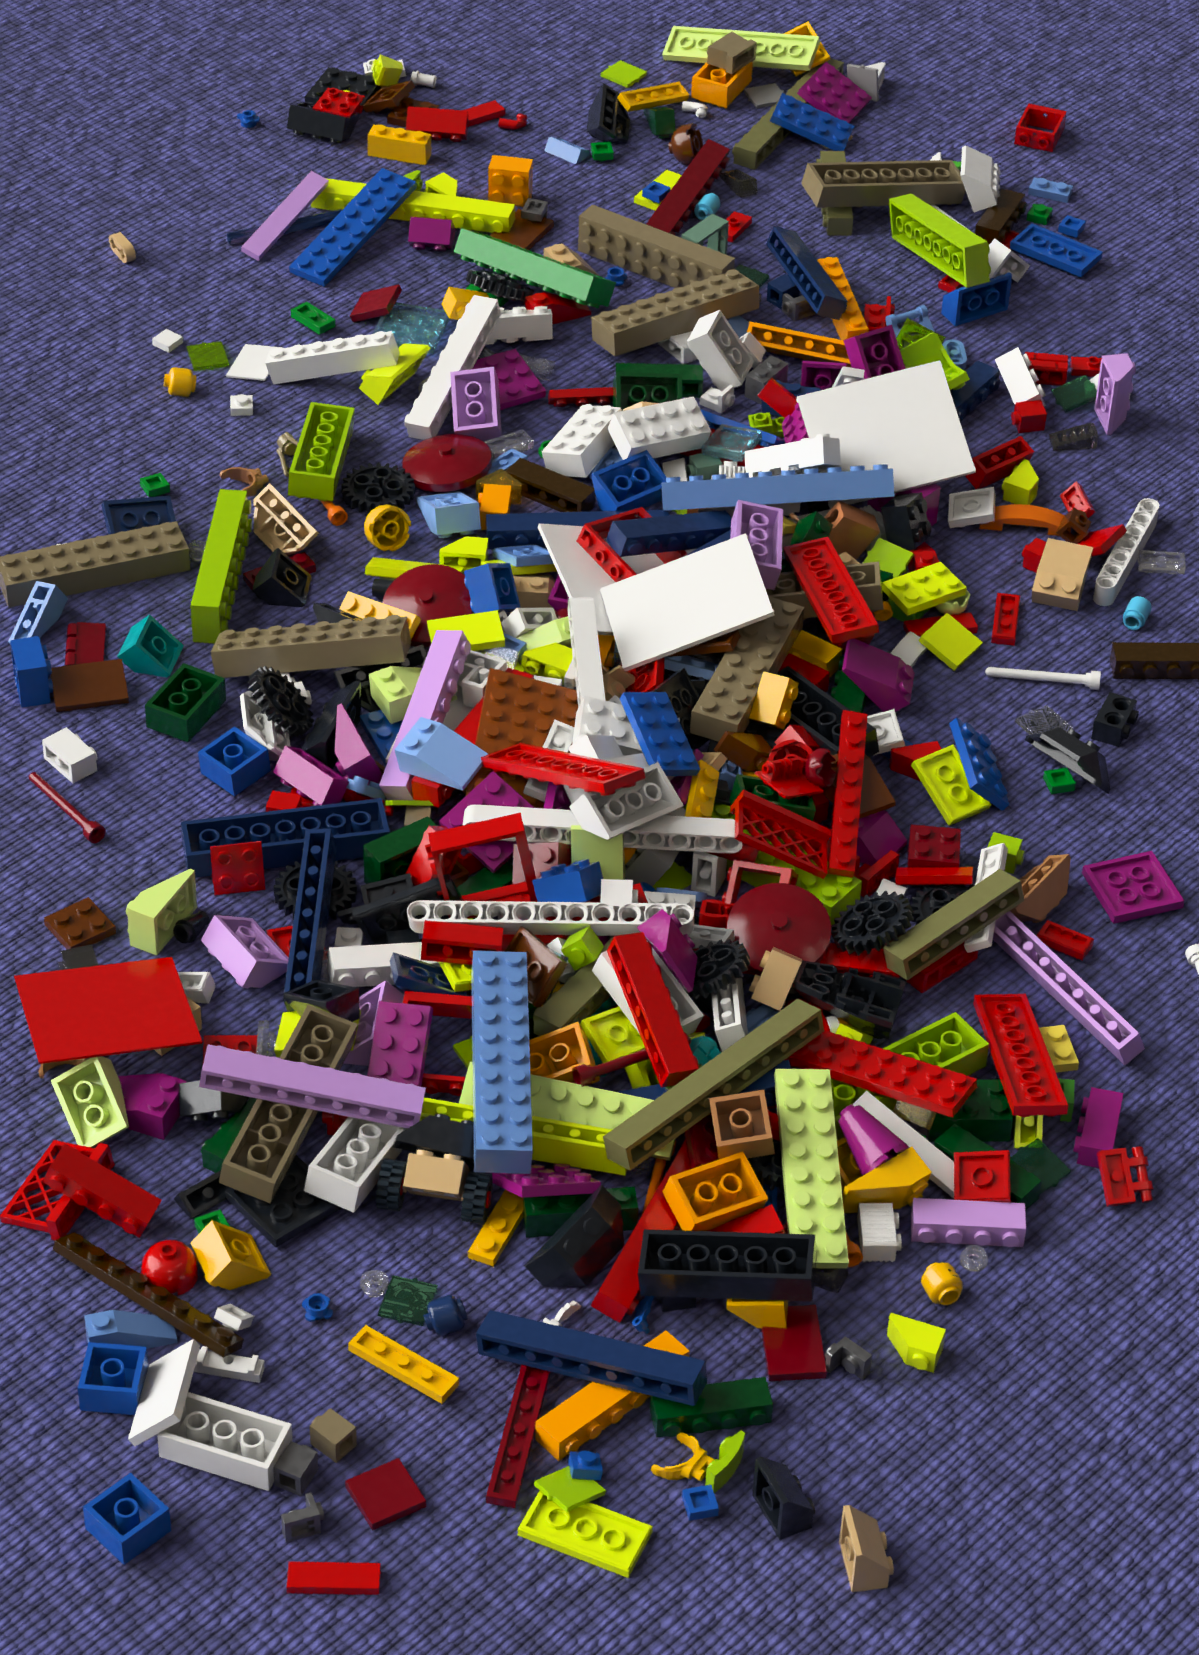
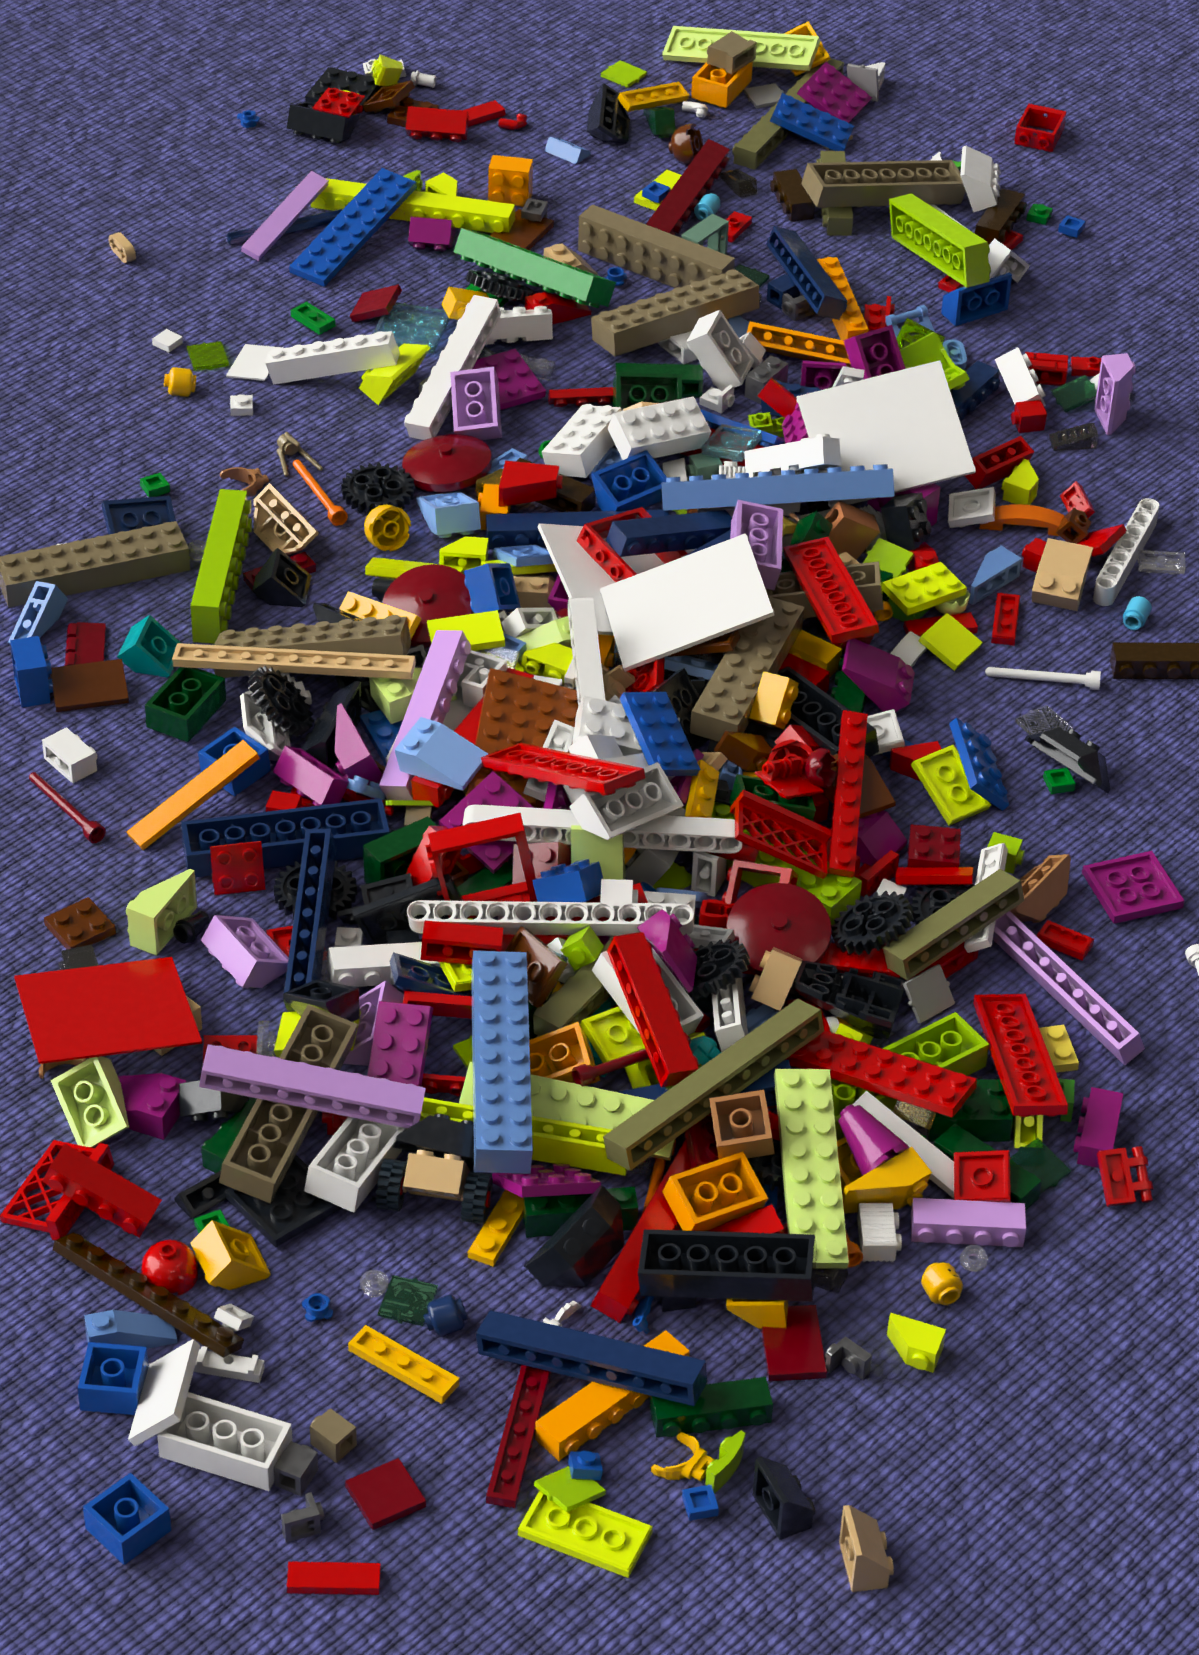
white slope [178,972,215,1003] -> none
lime brick [288,402,355,501] -> none
yellow brick [368,125,431,165] -> none
clear plate [484,429,534,459] -> none
green plate [591,142,614,161] -> none
blue plate [1010,223,1103,277] -> none
medium blue plate [1028,178,1073,203] -> none
black brick [1091,692,1139,747] -> none
none -> light orange tile [126,740,260,850]
none -> tan plate [172,643,416,679]
none -> red slope [498,461,563,507]
none -> dark brown brick [770,169,815,222]
none -> light grey piece [903,964,955,1023]
none -> medium blue slope [969,545,1022,605]

